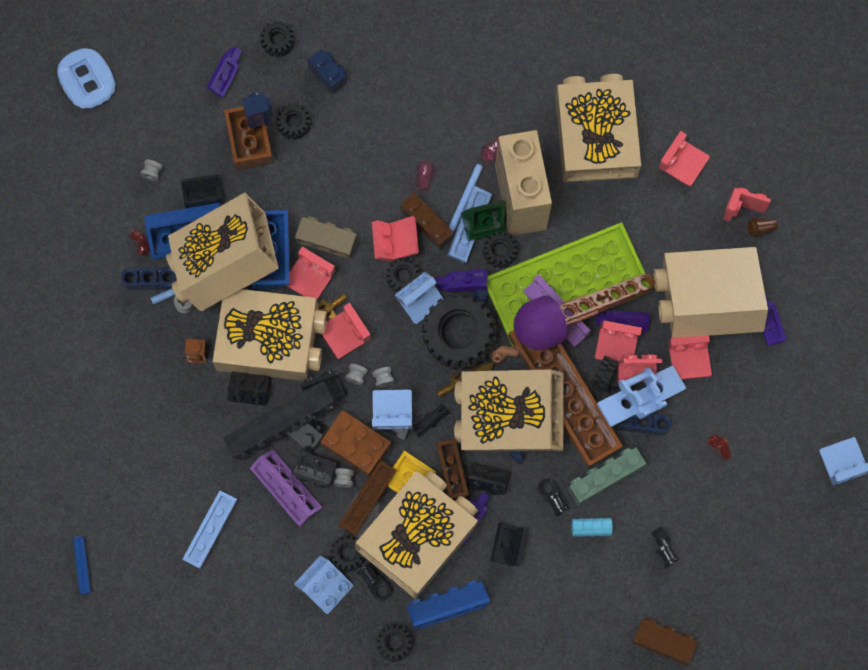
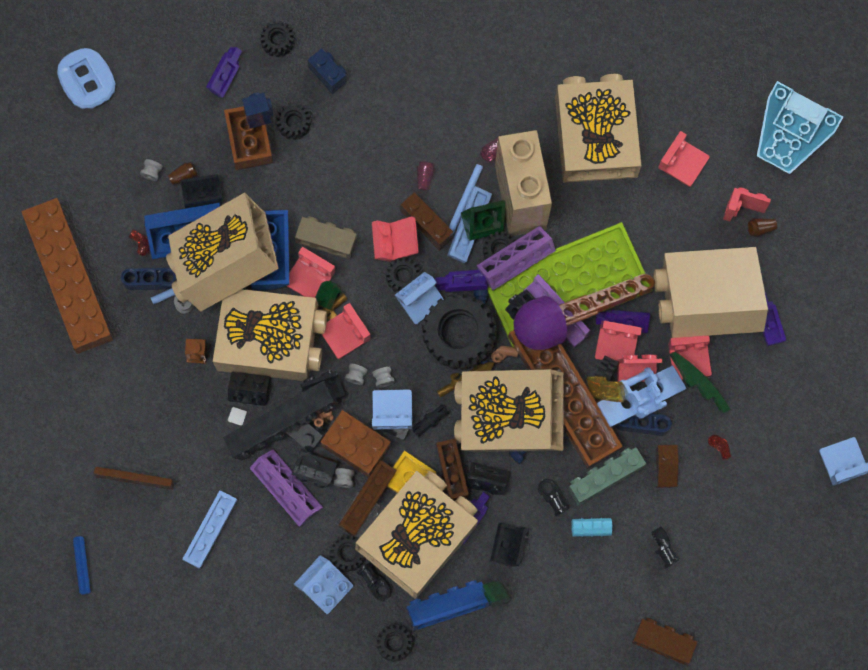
none -> dark orange brick [21,198,113,354]
none -> reddish brown tile [94,467,174,490]
none -> reddish brown cone [168,162,198,185]
none -> white sticker [228,407,247,425]
none -> nougat arm [314,411,334,427]
none -> dark green plate [315,281,342,310]
none -> medium lavender fence [477,226,556,291]
none -> dark green slope [482,581,511,608]
none -> black brick [505,289,536,320]
none -> clear yellow slope [587,376,625,402]
none -> reddish brown slope [656,445,678,488]
none -> dark green slope [669,352,730,413]
none -> medium azure wedge [757,81,843,174]

